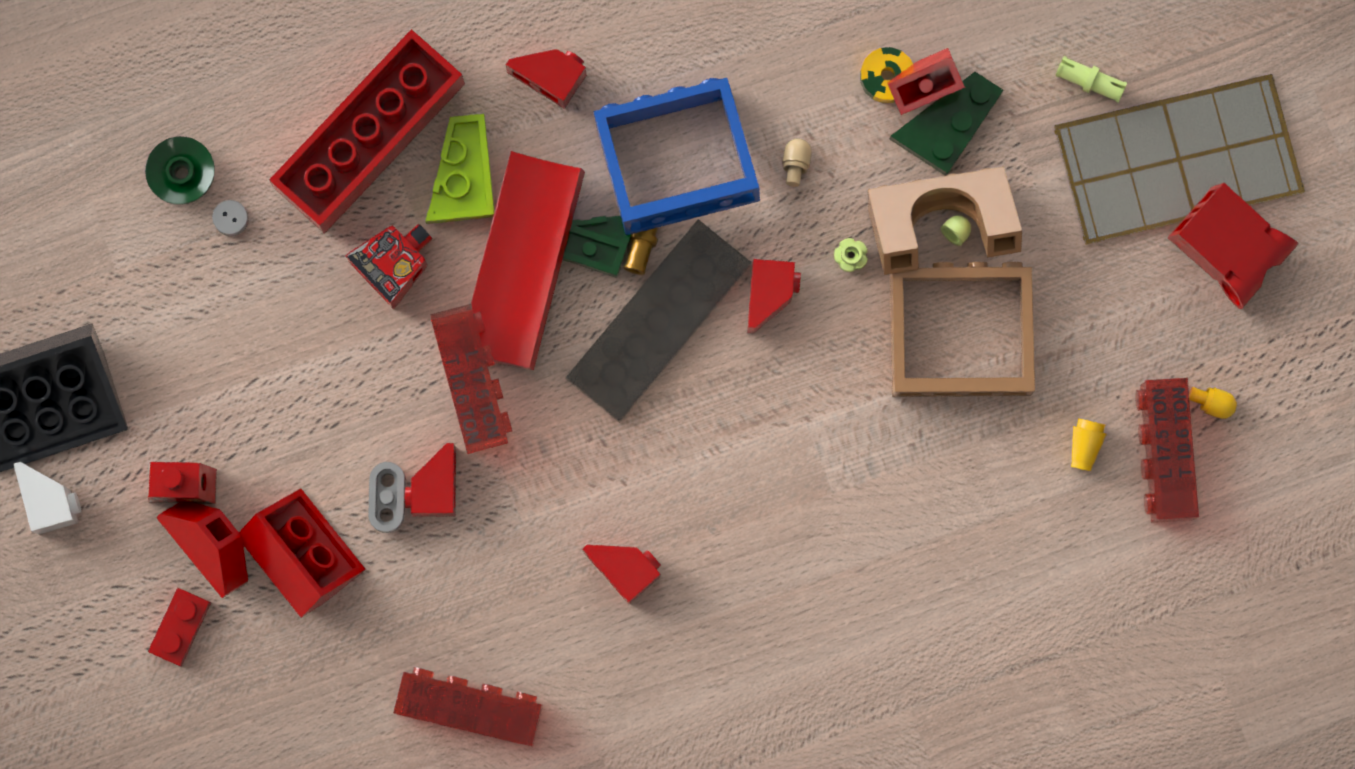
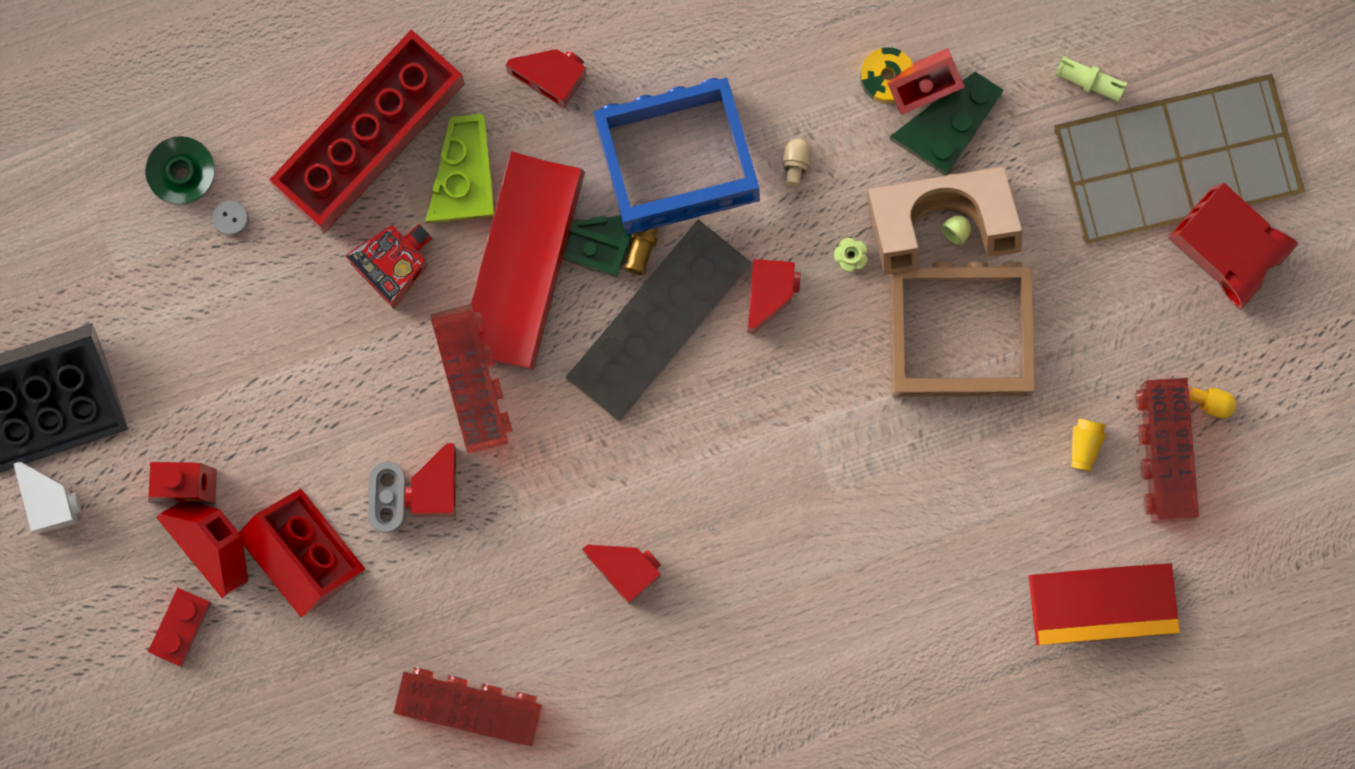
none -> red slope [1028,563,1180,646]

